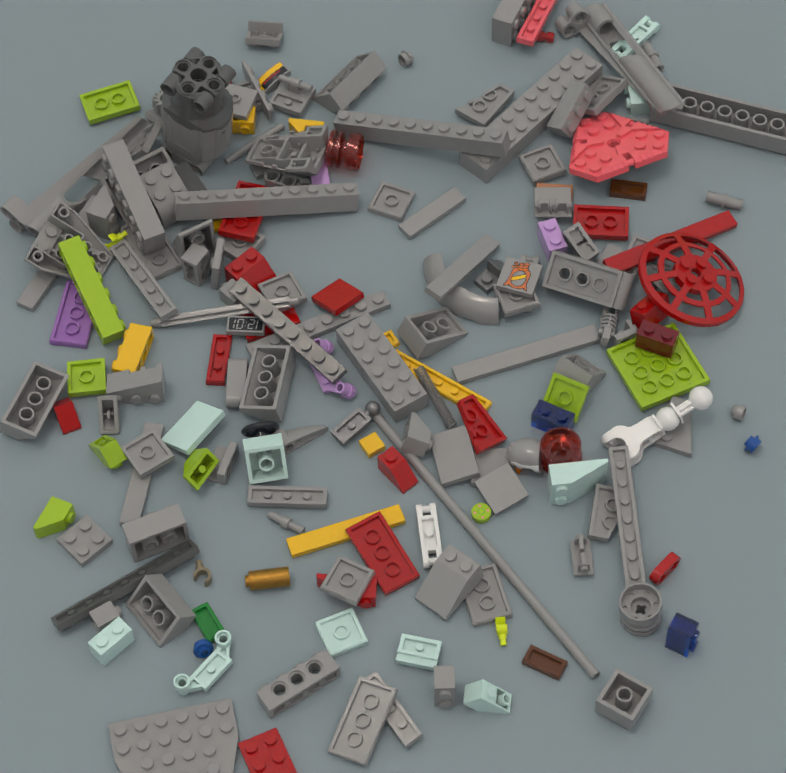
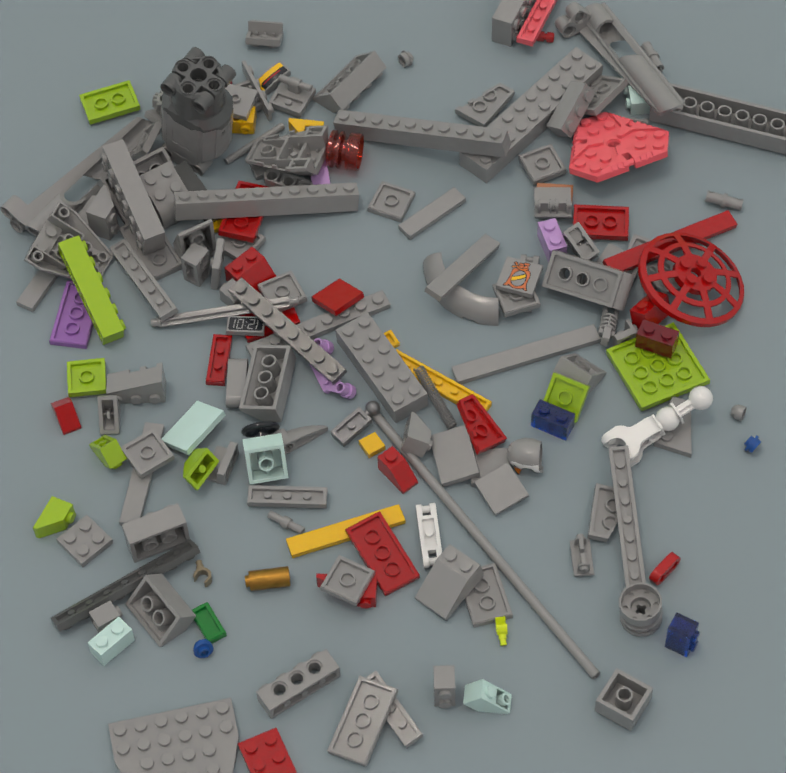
light grey slope [0,360,69,440] -> none
neon yellow piece [105,230,128,250] -> none
yellow brick [111,323,154,373] -> none
light aqua plate [173,630,233,695] -> none
light aqua tile [315,607,368,658] -> none
light aqua plate [395,633,442,671] -> none
light grey slope [397,306,468,359] -> none
lime tile [471,503,491,524] -> none
flat silver slope [474,260,504,294] -> none
reddish brown tile [522,645,568,681] -> none
clear red wheel [540,427,583,474] -> none
light aqua slope [547,458,608,505] -> none
reddish brown tile [609,179,648,201] -> none
light aqua plate [612,16,661,58] -> none

